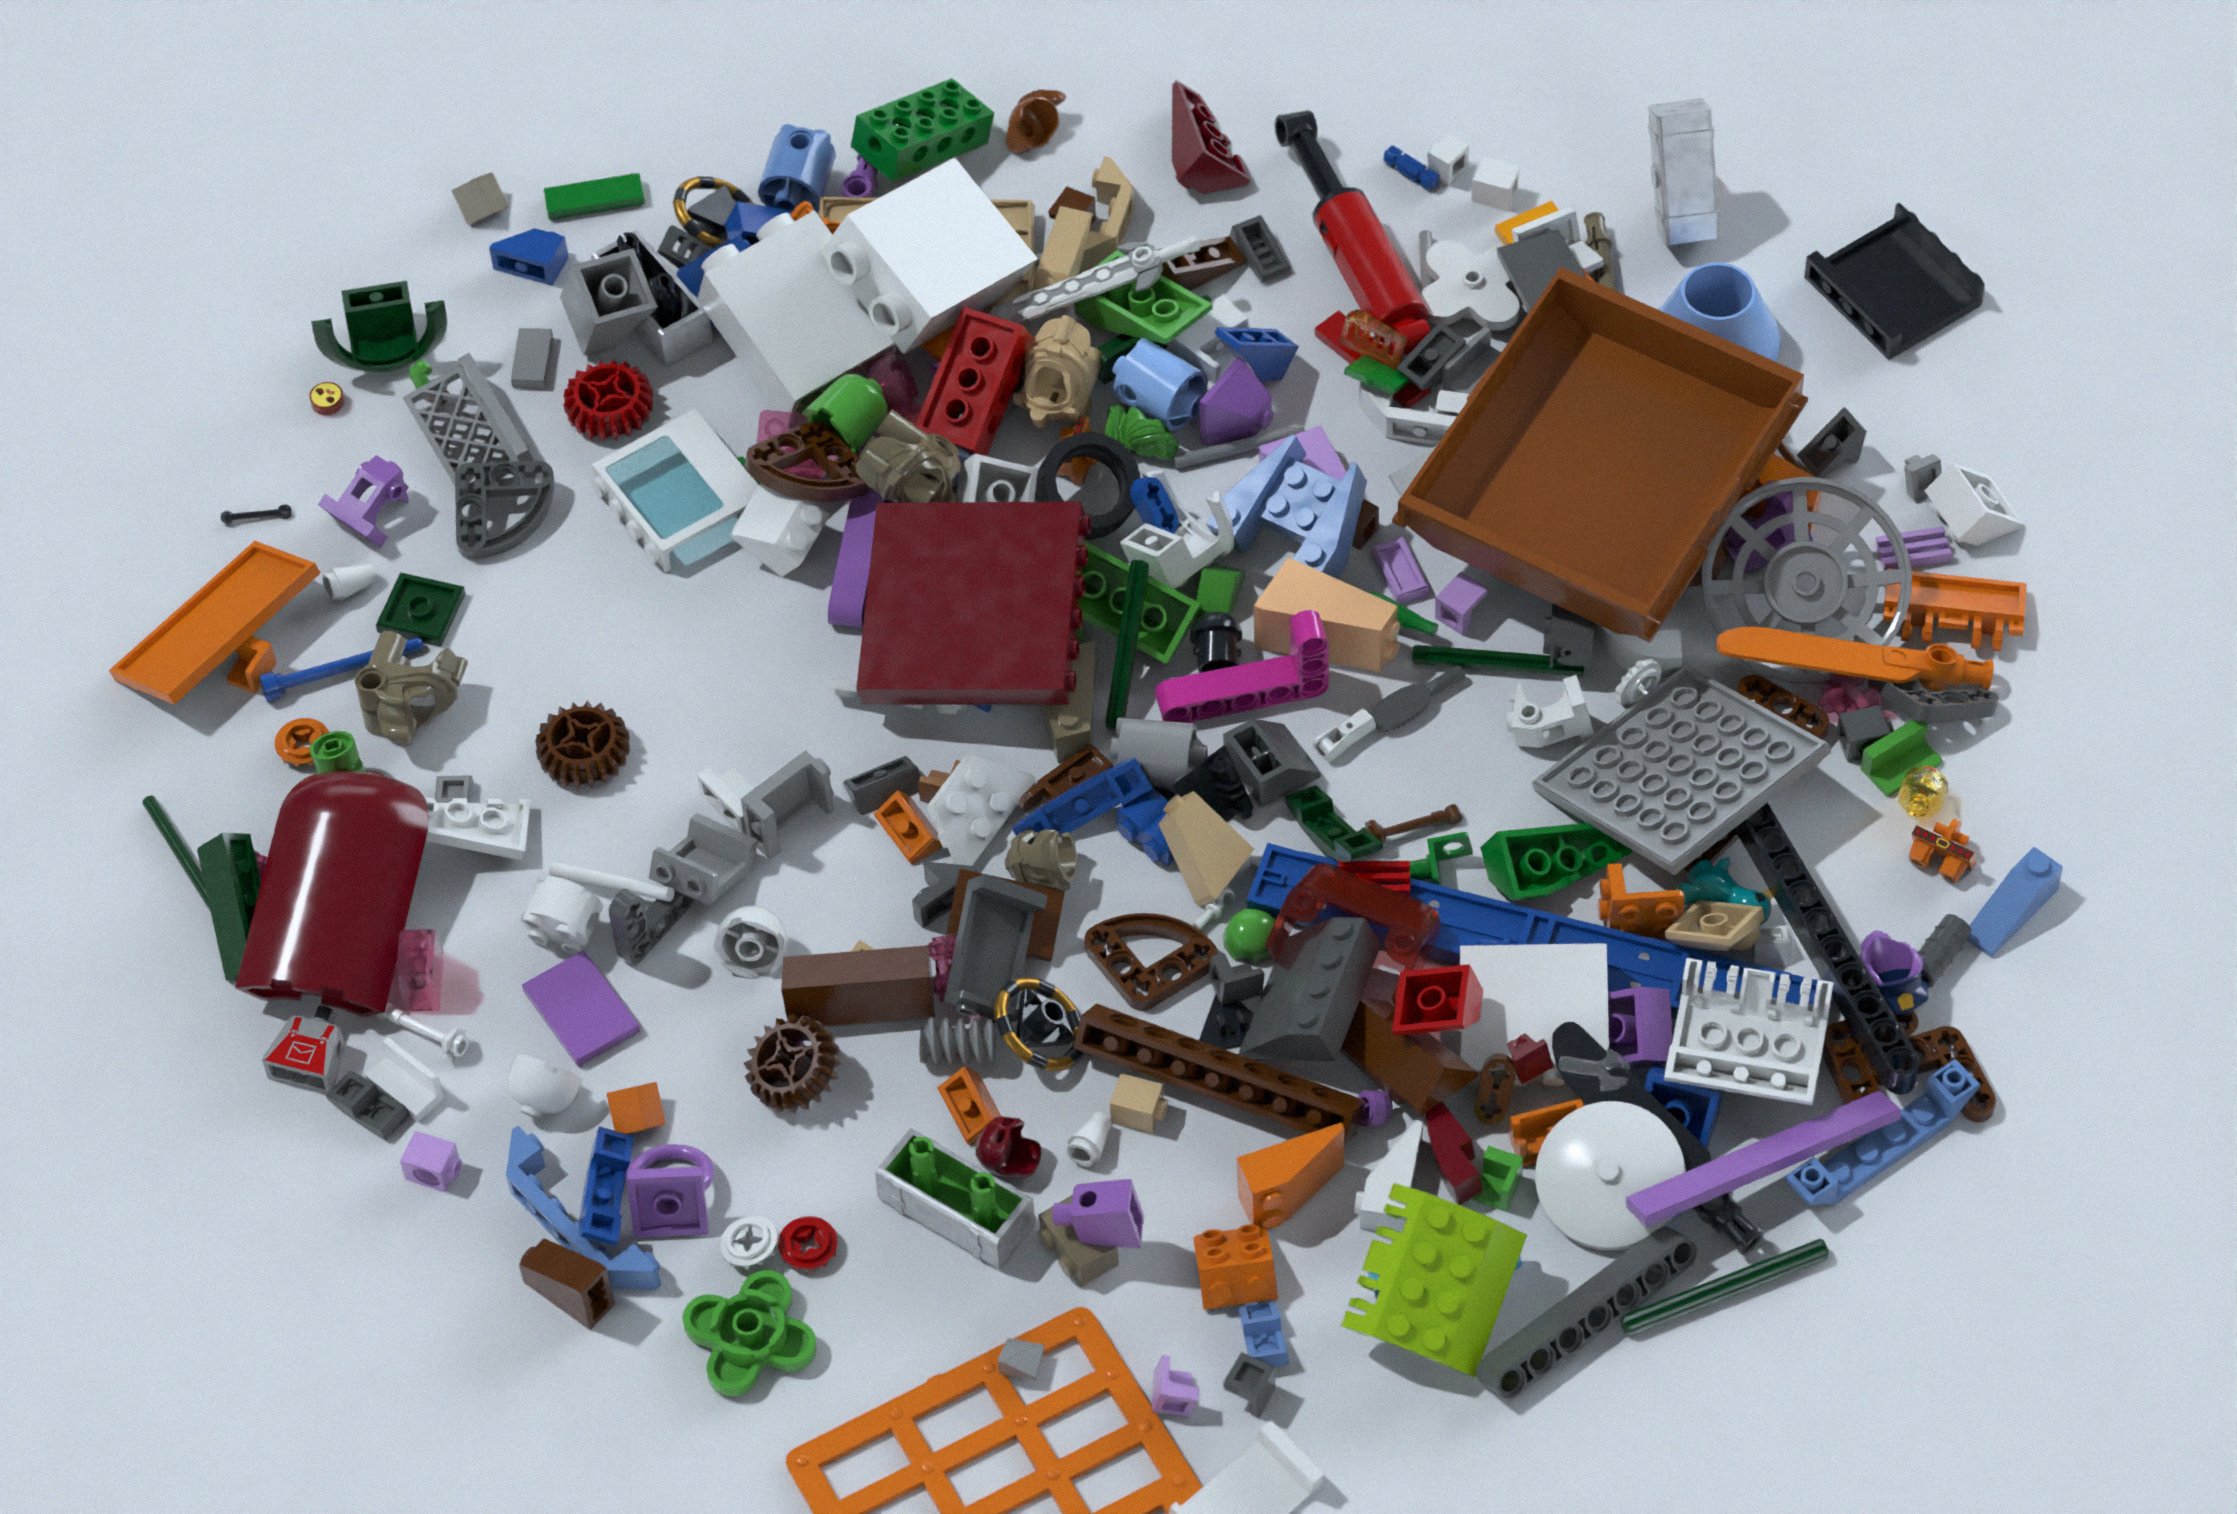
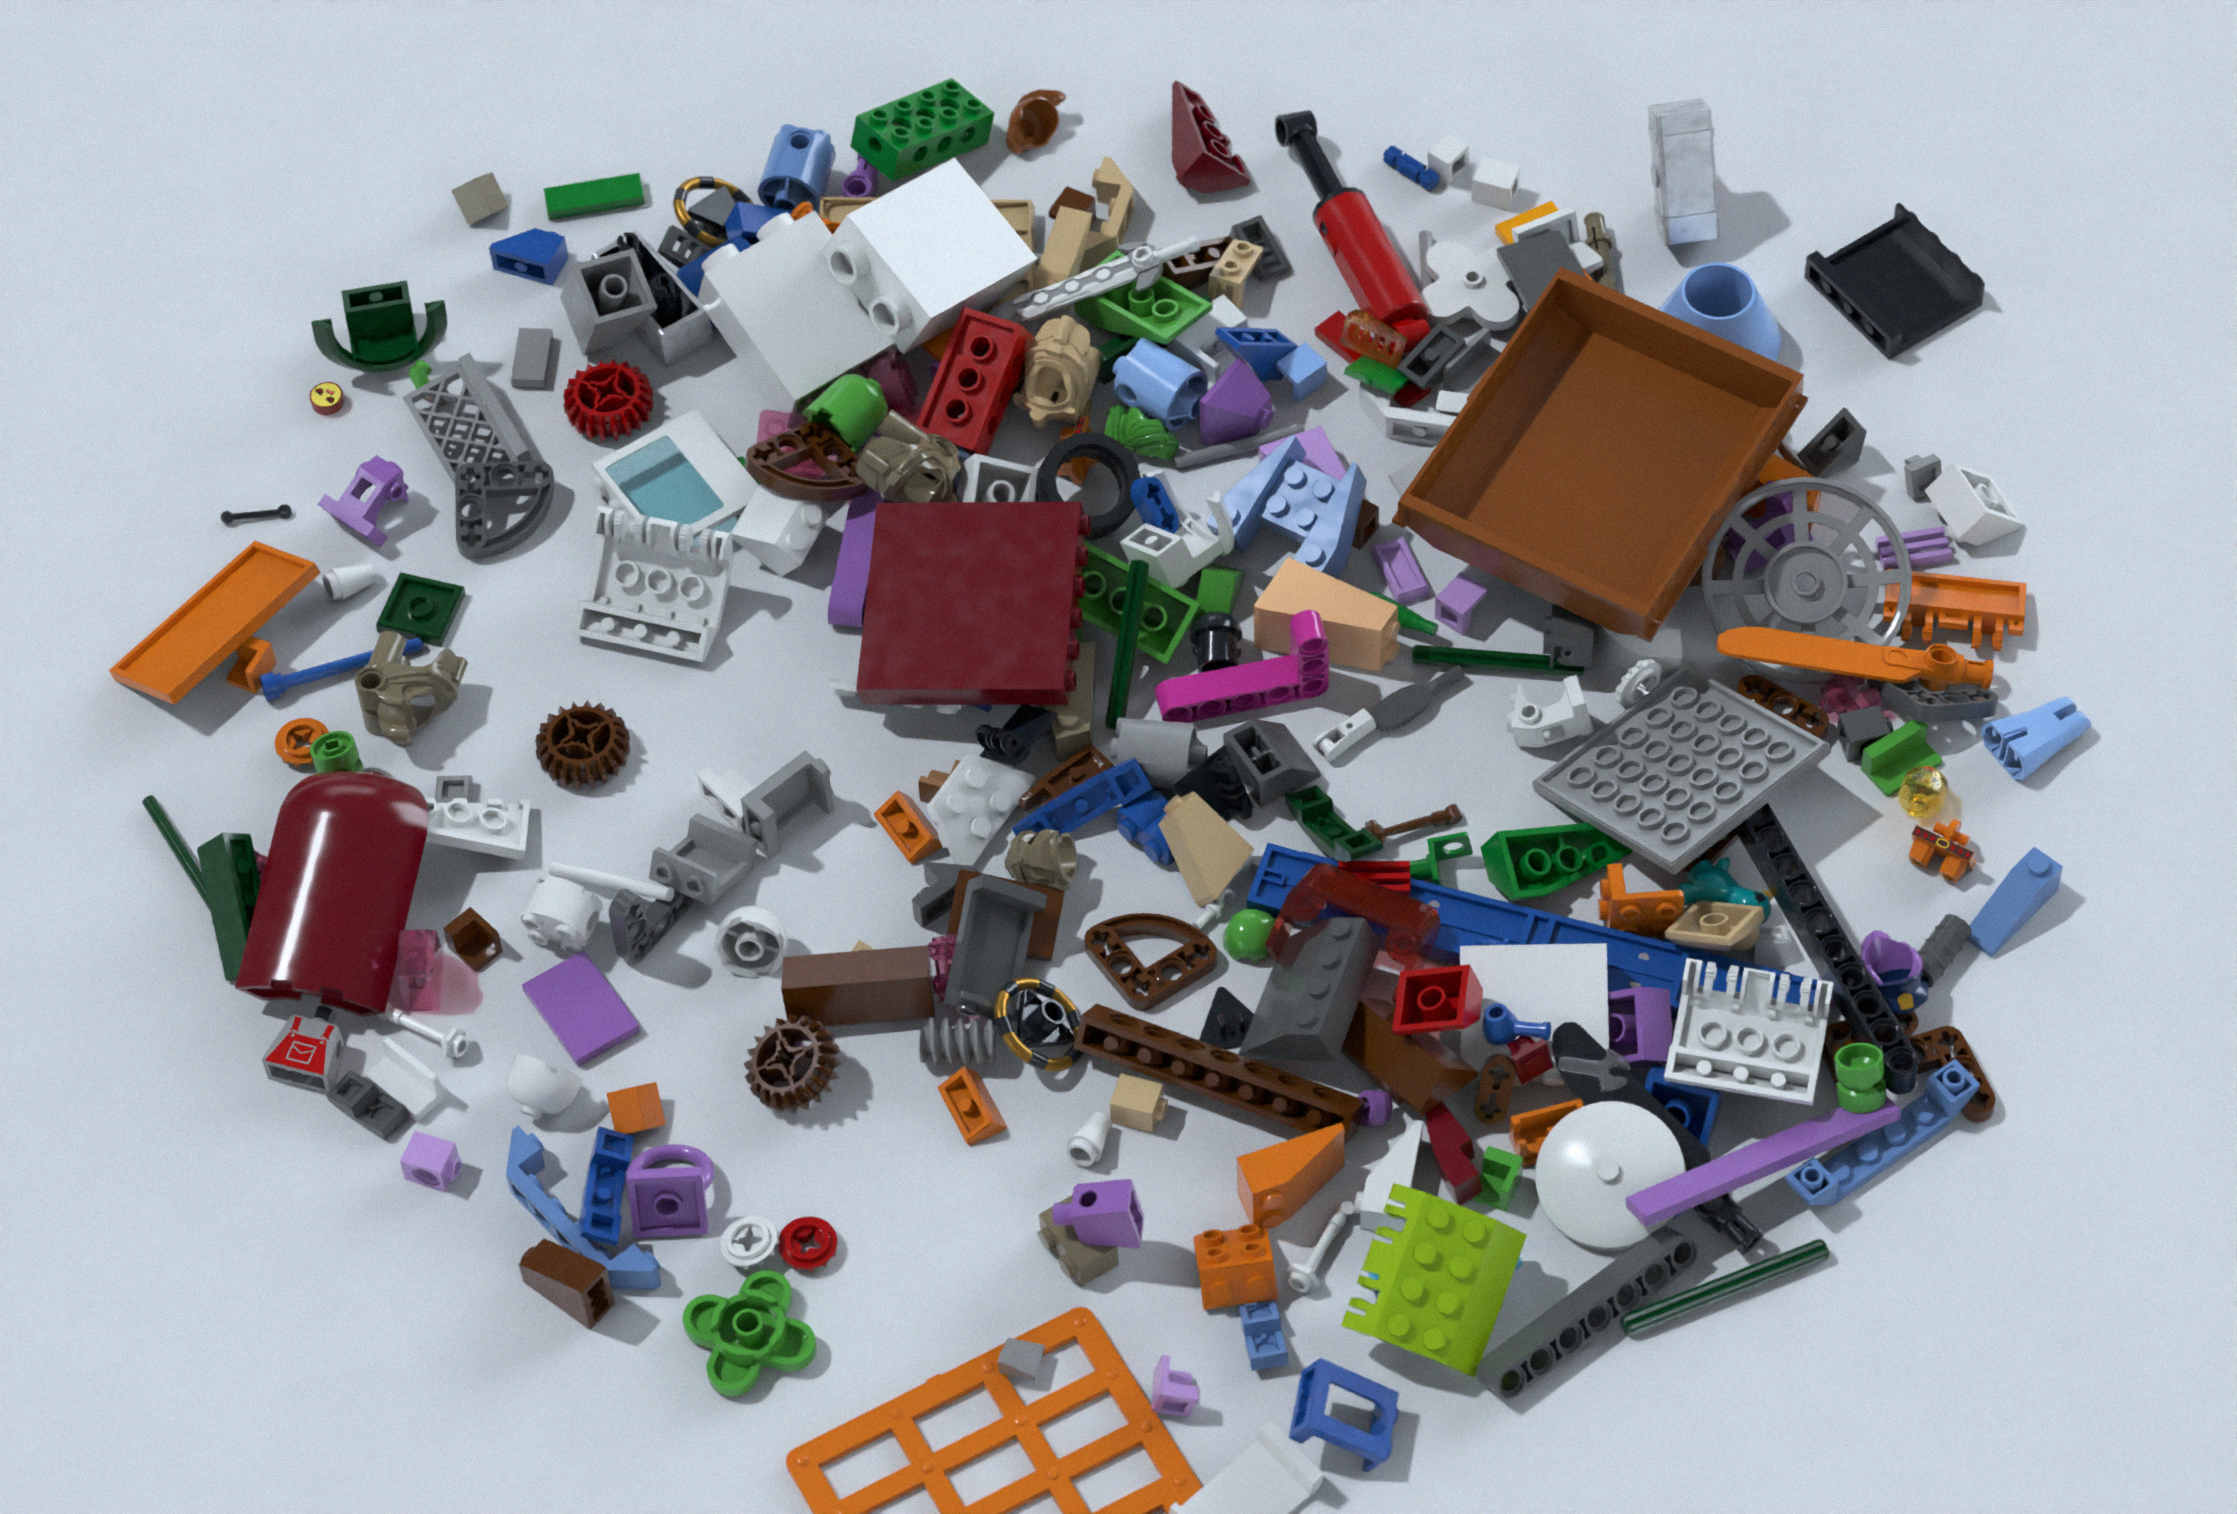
dark grey slope [843,756,920,815] -> none
piece [875,1128,1036,1269] -> none
dark red helmet [975,1117,1041,1179] -> none
dark grey panel [1209,953,1265,1005] -> none
dark grey panel [1223,1352,1276,1418] -> none
none -> reddish brown panel [443,907,503,972]
none -> white slope [572,506,733,662]
none -> black hinge [975,705,1058,768]
none -> tan bracket [1208,239,1263,311]
none -> light blue panel [1276,342,1328,403]
none -> white piece [1285,1200,1354,1293]
none -> blue panel [1288,1358,1399,1472]
none -> blue bar [1482,1003,1551,1045]
none -> bright green wheel [1834,1043,1886,1113]
none -> light blue piece [1981,696,2091,781]

